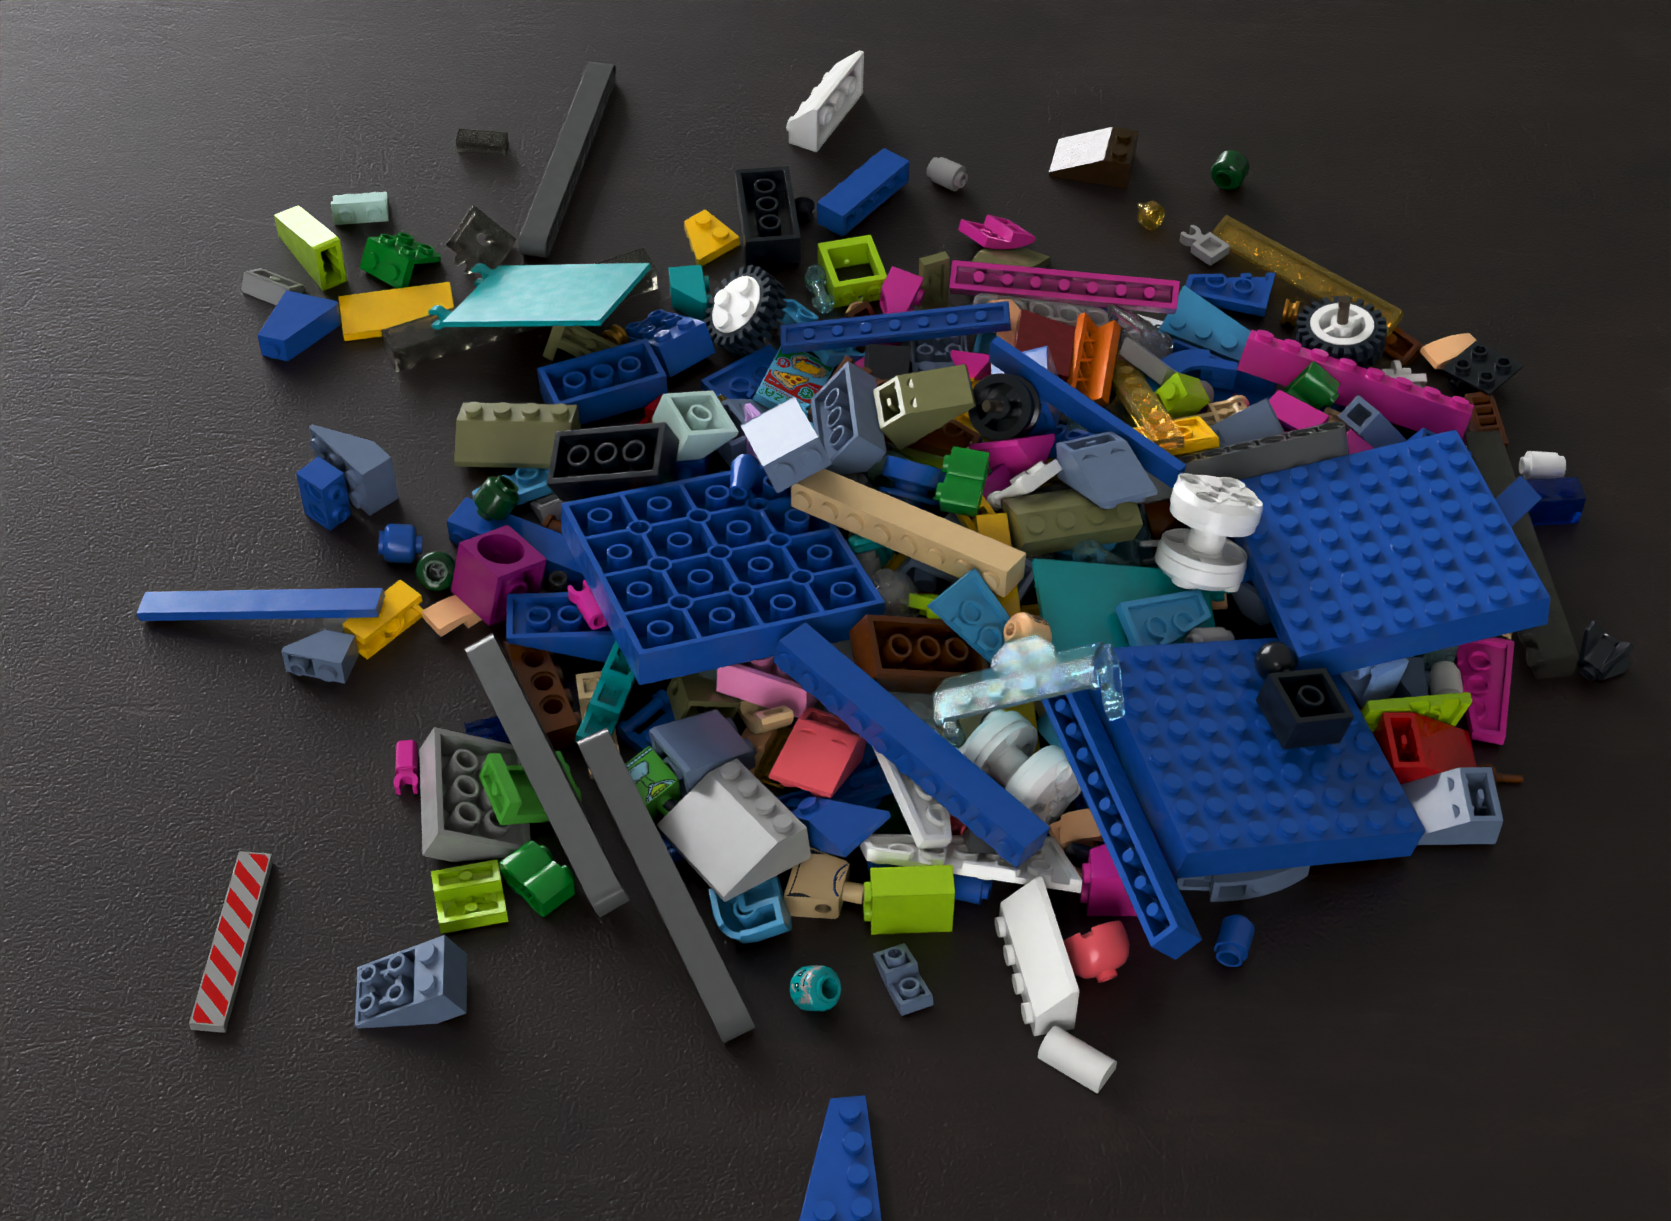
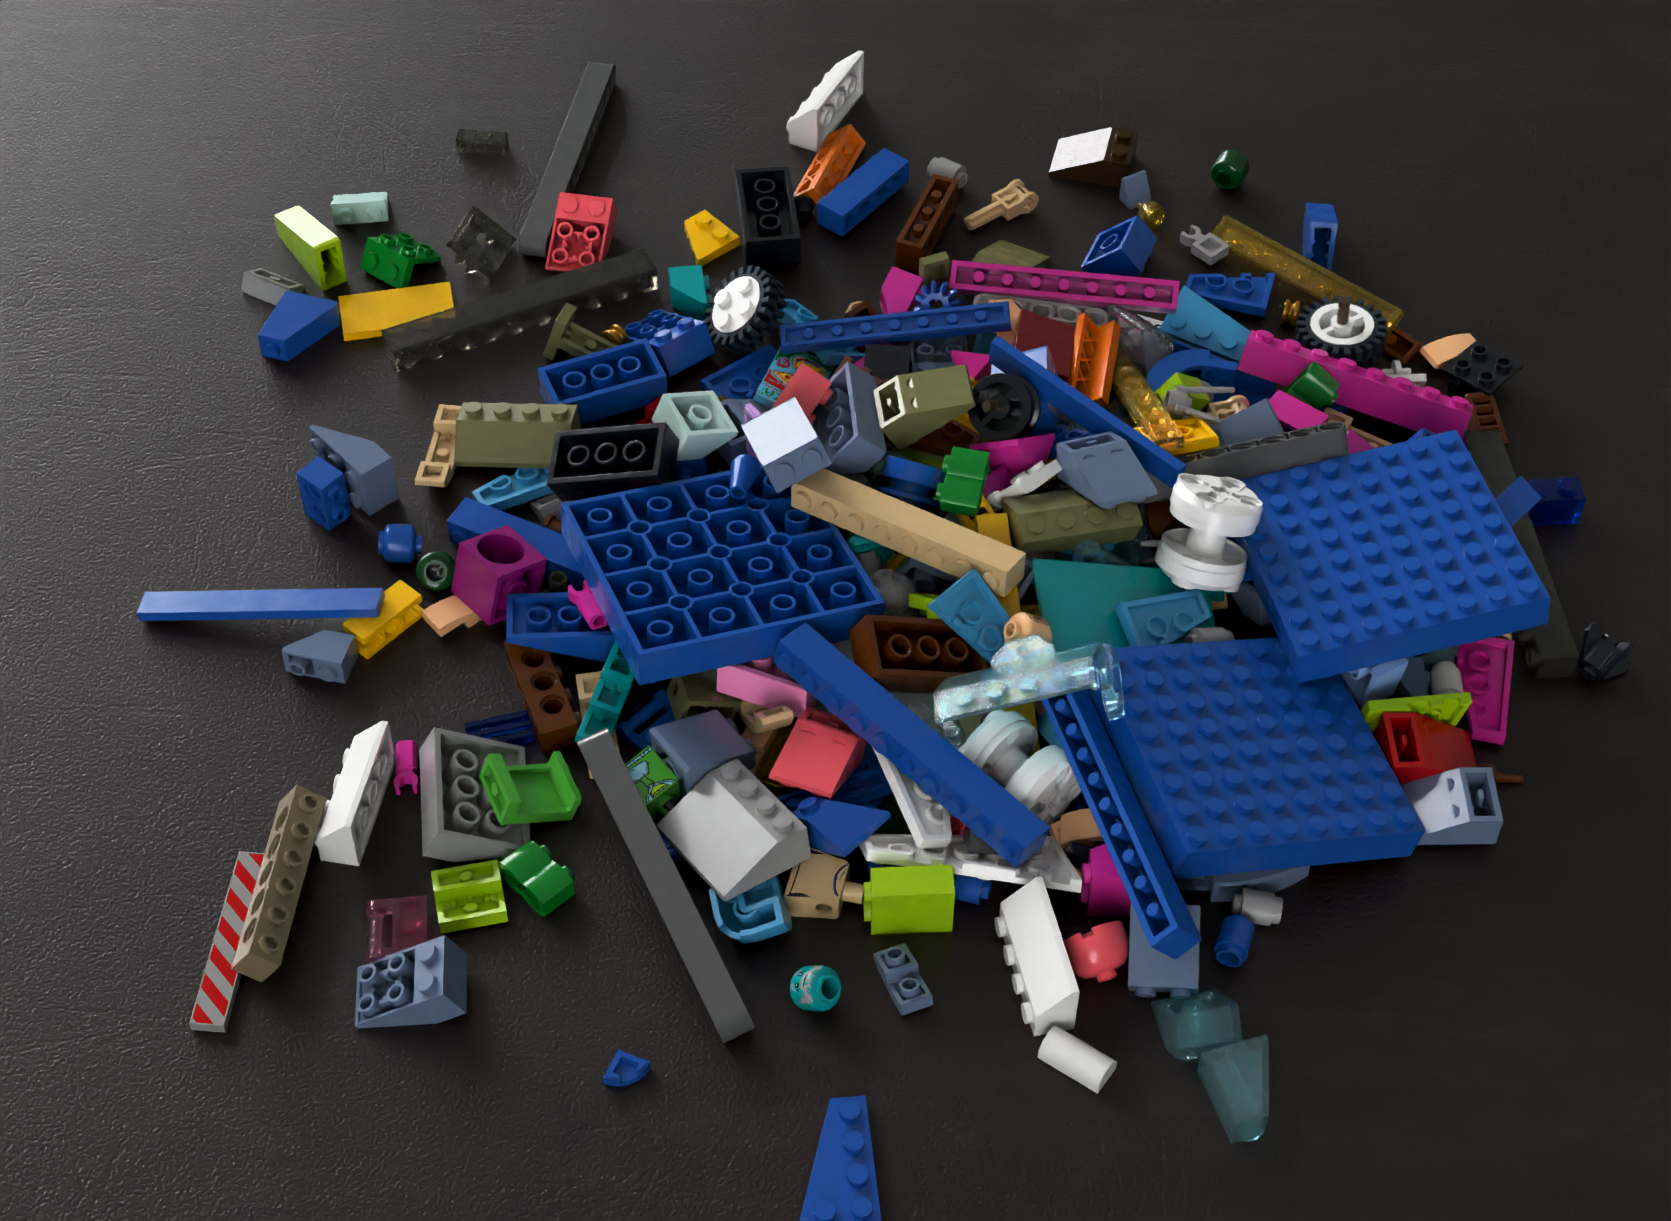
flag [428,263,651,330] -> none
dark grey beam [465,633,630,917] -> none
dark green head [474,475,519,521] -> none
clear light blue bar [804,265,834,313] -> none
lime window [818,235,887,308] -> none
dark pink slope [958,214,1036,249] -> none
light grey slope [1119,337,1177,385] -> none
black brick [1254,641,1354,750] -> none
sand blue slope [1338,395,1407,448] -> none
white brick [1519,451,1566,482] -> none
none -> dark tan brick [231,785,326,982]
none -> white slope [314,721,396,866]
none -> clear pink plate [365,895,428,964]
none -> tan slope [415,404,462,487]
none -> coral slope [545,192,618,277]
none -> blue tile [603,1049,651,1087]
none -> coral slope [771,362,834,425]
none -> orange fence [794,124,866,205]
none -> reddish brown brick [895,174,959,272]
none -> blue gear [914,281,962,311]
none -> tan connector [964,179,1039,230]
none -> blue slope [1081,215,1158,277]
none -> sand blue slope [1119,170,1151,209]
none -> sand blue slope [1128,903,1201,999]
none -> clear light blue slope [1151,989,1243,1061]
none -> light grey plant [1162,384,1235,424]
none -> clear light blue slope [1197,1034,1269,1144]
none -> light grey brick [1231,888,1283,926]
none -> blue slope [1302,203,1338,276]

